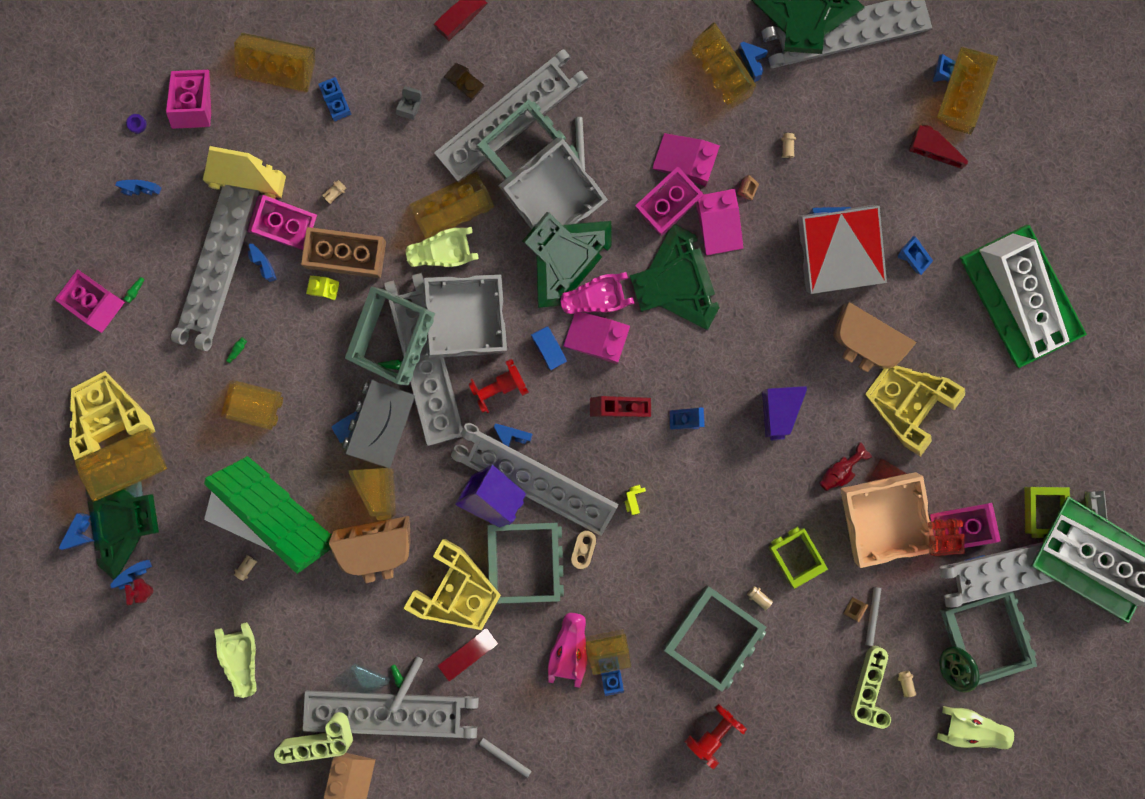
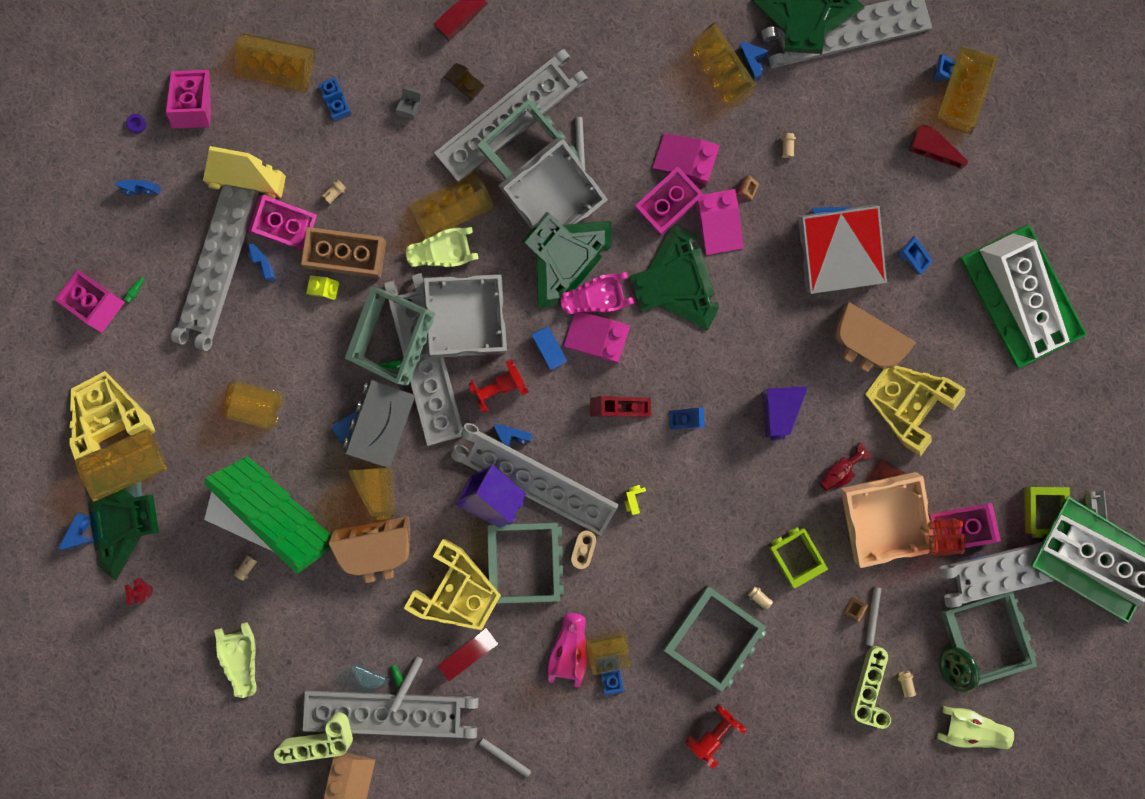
blue slope [110,560,152,590] -> none
green piece [226,337,247,363] -> none

